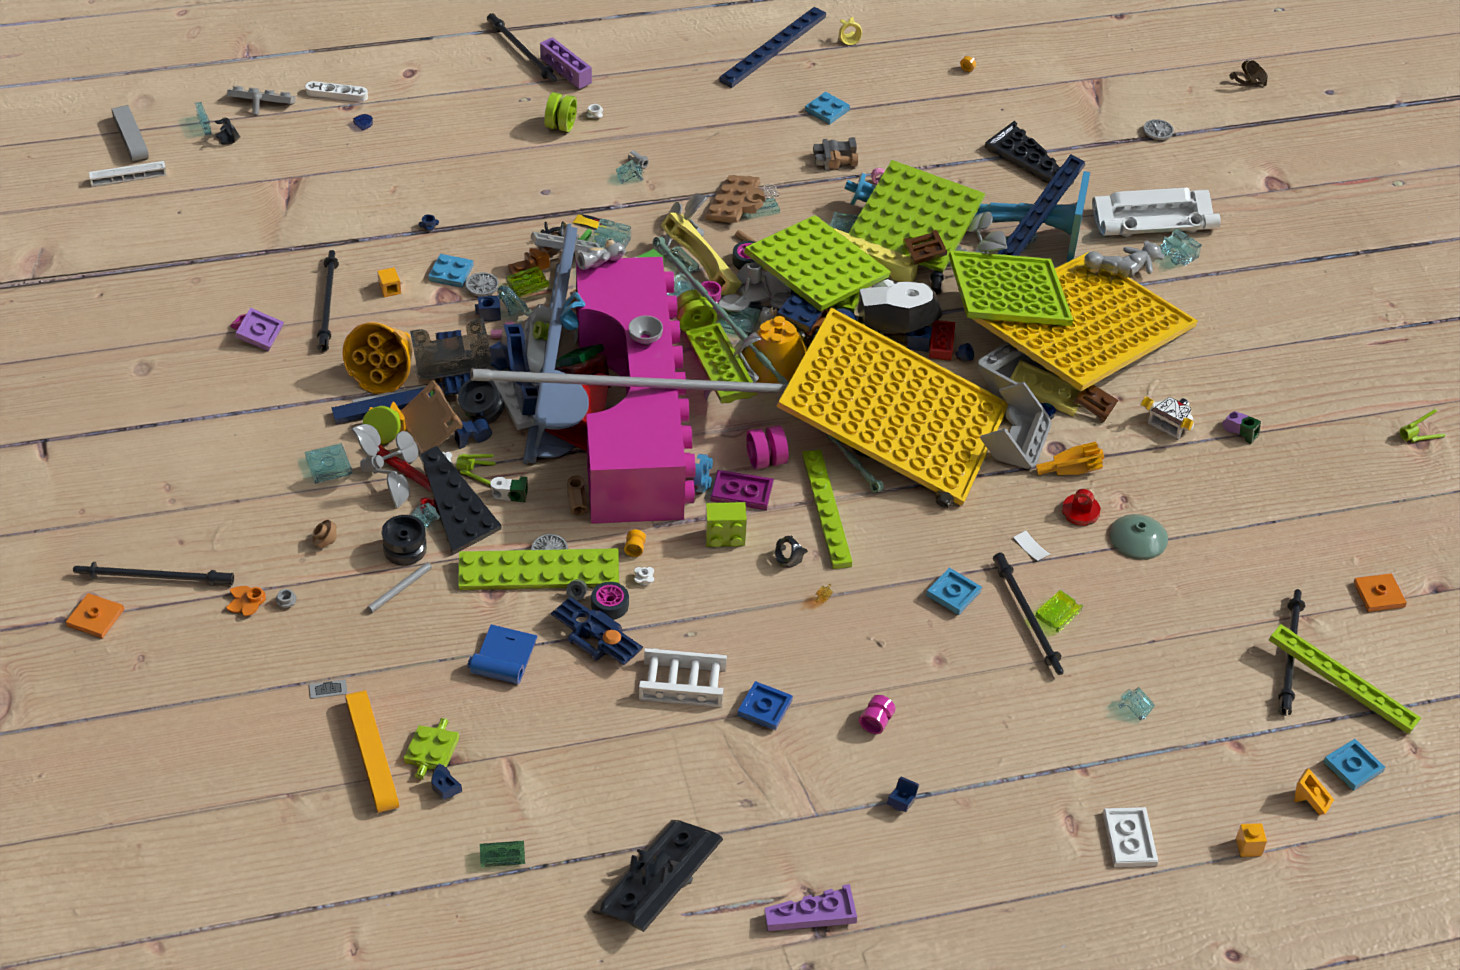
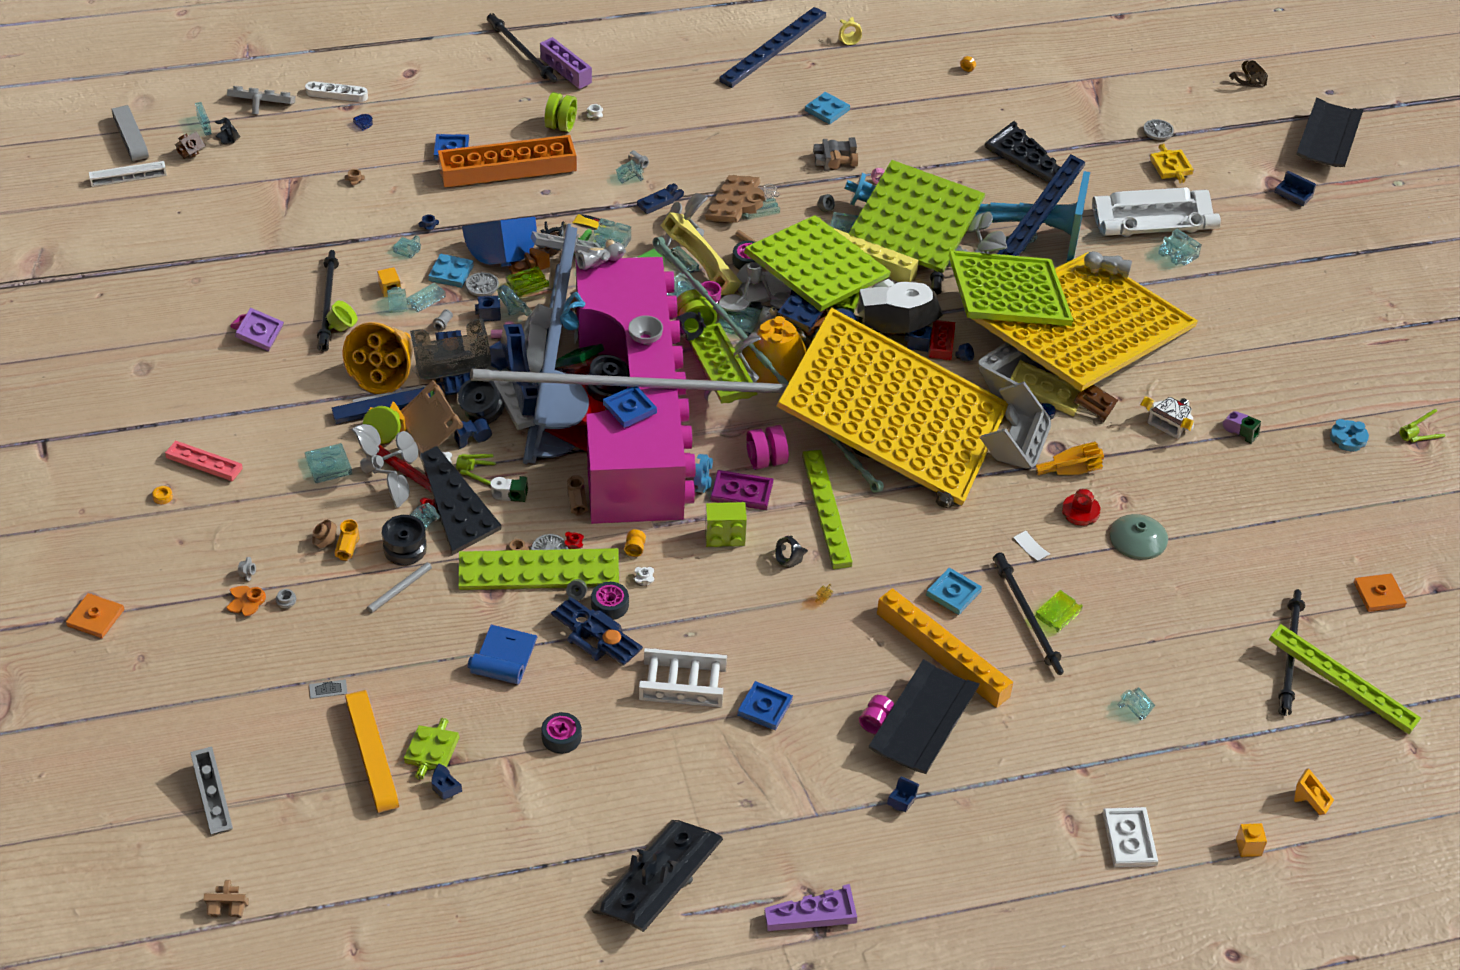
black bar [73,561,234,586] -> none
clear green plate [480,840,525,867] -> none
lime wheel [533,321,550,341] -> none
reddish brown plate [903,230,947,265] -> none
light grey piece [1122,241,1165,278] -> none
dark azure plate [1323,739,1385,791] -> none
none -> light orange tile [152,486,173,505]
none -> coral plate [165,440,243,482]
none -> brick [174,132,205,159]
none -> light grey slope [190,747,233,835]
none -> medium nougat hips [203,880,249,917]
none -> light grey plate [238,557,256,581]
none -> lime piece [326,300,358,332]
none -> light orange piece [334,519,360,561]
none -> medium nougat plate [345,169,365,185]
none -> clear light blue bracket [387,287,407,313]
none -> clear light blue bracket [393,235,421,258]
none -> clear light blue tile [406,283,446,312]
none -> light grey pin [433,309,453,331]
none -> blue plate [434,134,469,160]
none -> orange brick [438,135,577,187]
none -> blue brick [462,217,537,267]
none -> medium nougat plate [506,539,529,550]
none -> black wheel [541,712,582,754]
none -> red plate [564,531,584,549]
none -> black wheel [585,355,630,402]
none -> blue plate [603,387,657,428]
none -> dark blue hinge [637,183,684,214]
none -> black piece [676,312,706,341]
none -> dark grey tile [817,194,835,212]
none -> black hinge [869,659,980,774]
none -> light orange brick [877,588,1013,708]
none -> yellow plate [1150,144,1194,184]
none -> dark blue bracket [1274,171,1316,207]
none -> black hinge [1296,97,1364,167]
none -> dark azure plate [1330,419,1369,452]

